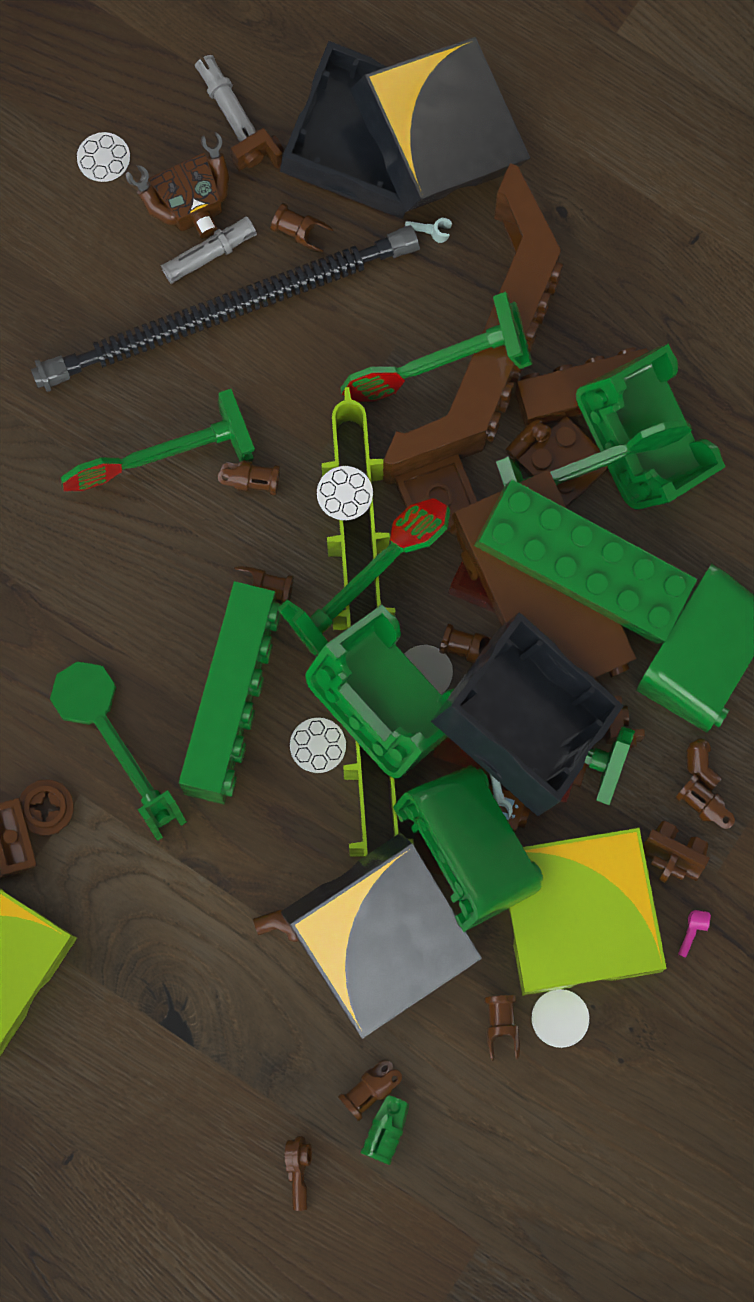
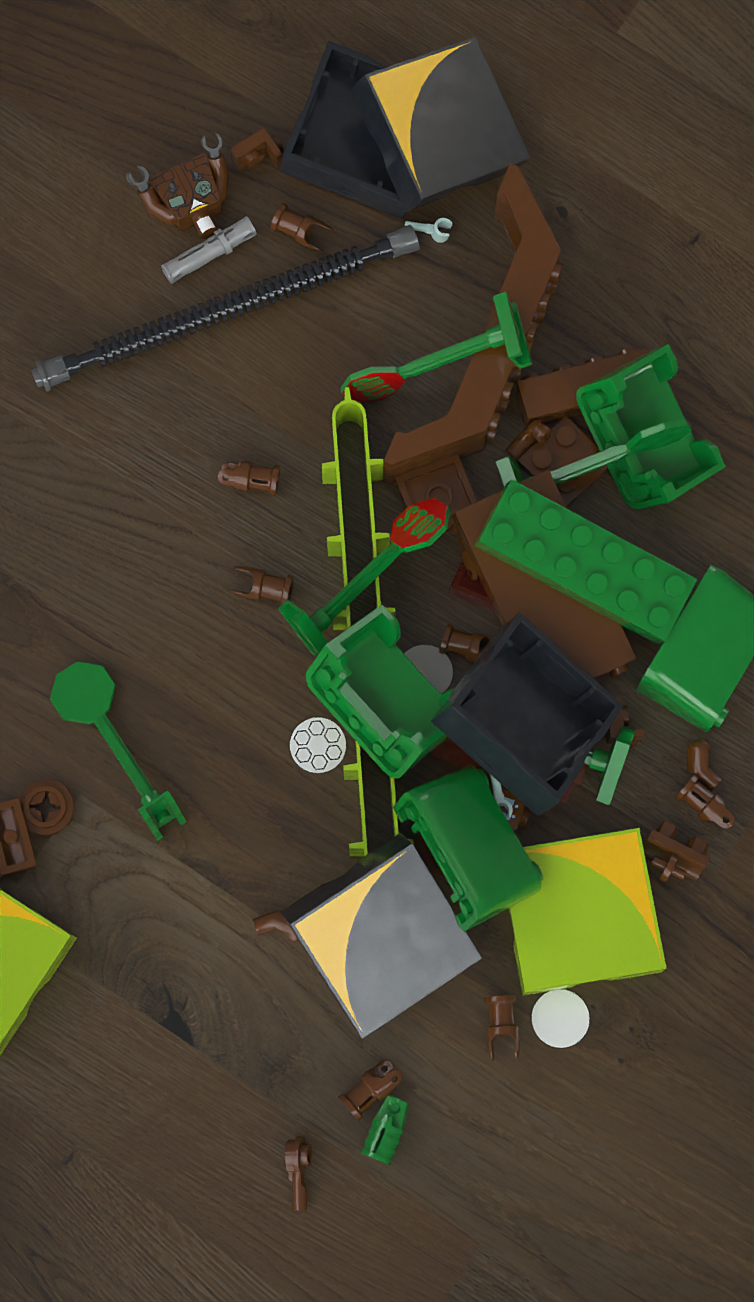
green piece [61,389,255,491] -> none
white sticker [77,132,130,182] -> none
green brick [179,581,281,804] -> none
light grey pin [195,55,257,142] -> none
white sticker [317,466,373,520] -> none
dark pink hand [678,910,711,957] -> none

